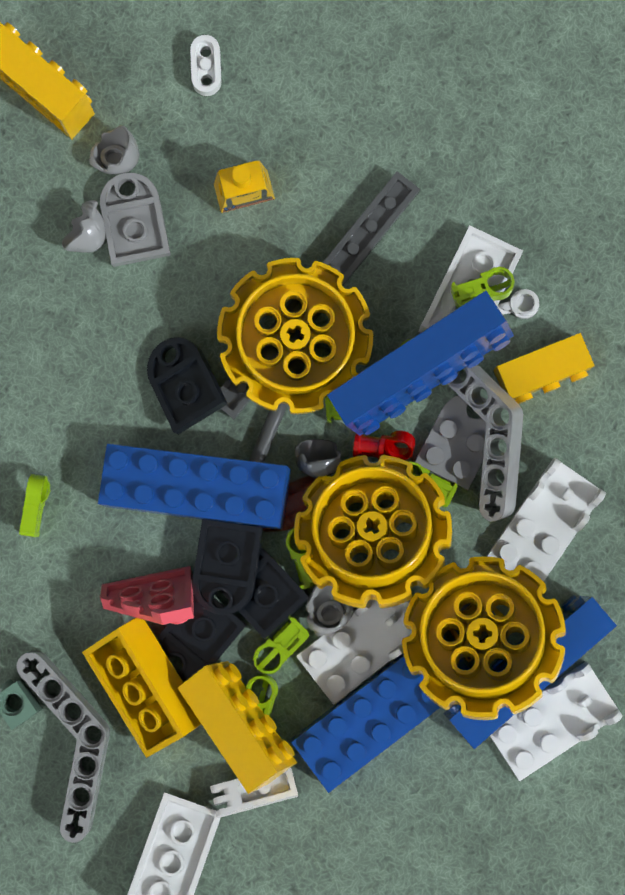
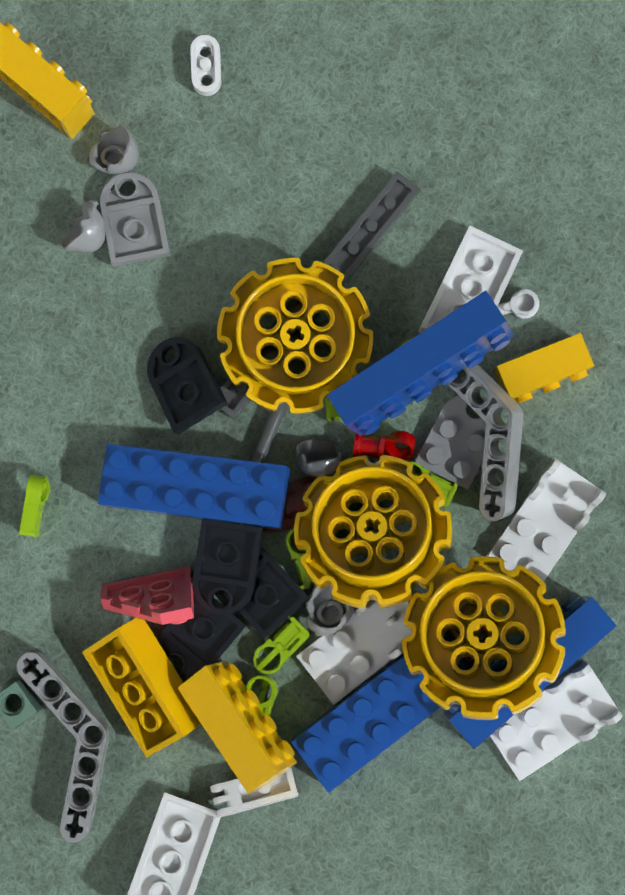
yellow torso [214,161,275,213] -> none
lime piece [451,267,515,309] -> none

